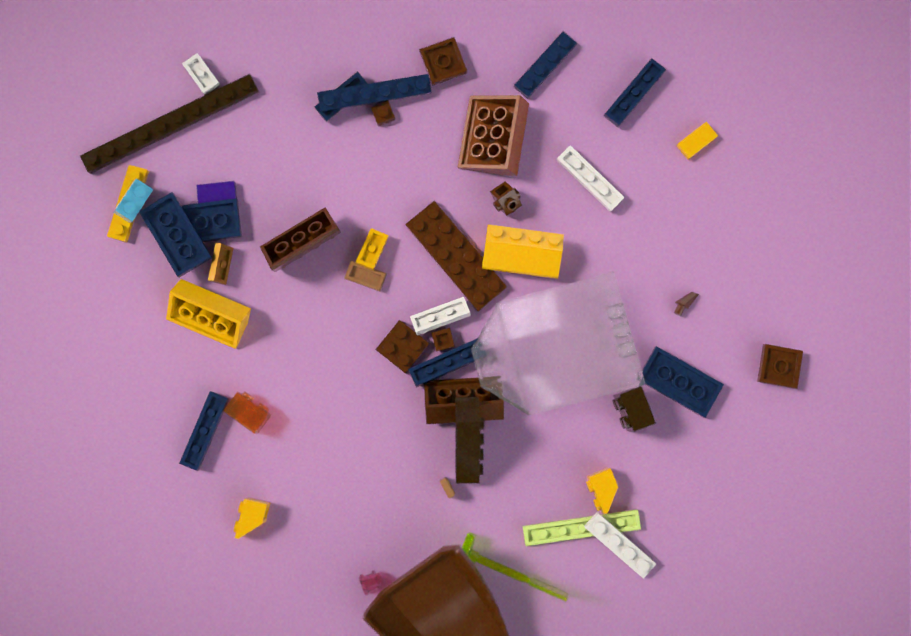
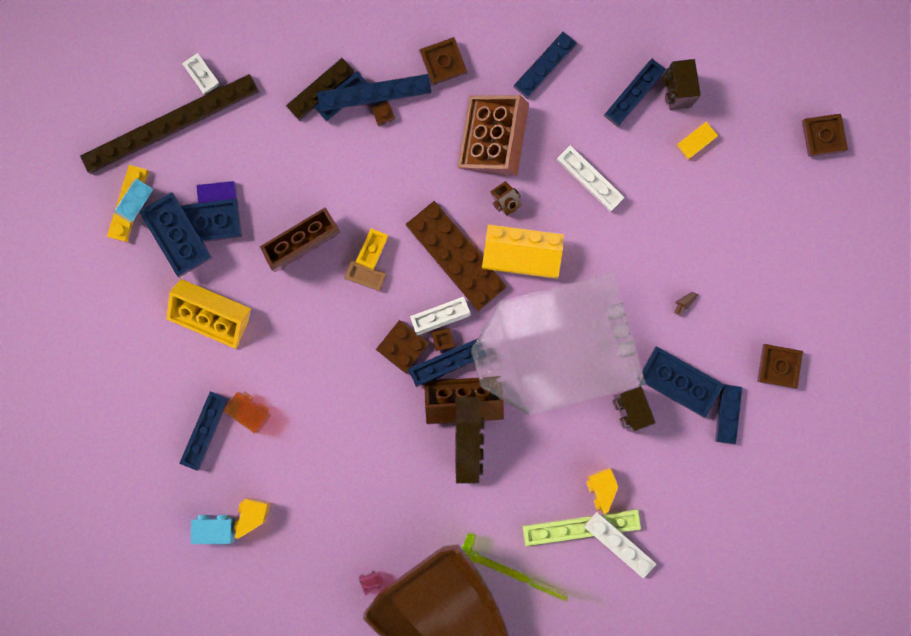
pearl gold plate [208,243,234,285] -> none
medium nougat tile [440,477,455,498] -> none
none -> medium azure brick [191,514,235,544]
none -> dark brown plate [286,58,355,121]
none -> dark brown brick [662,59,701,110]
none -> dark blue plate [715,384,742,444]
none -> reddish brown plate [802,113,848,157]

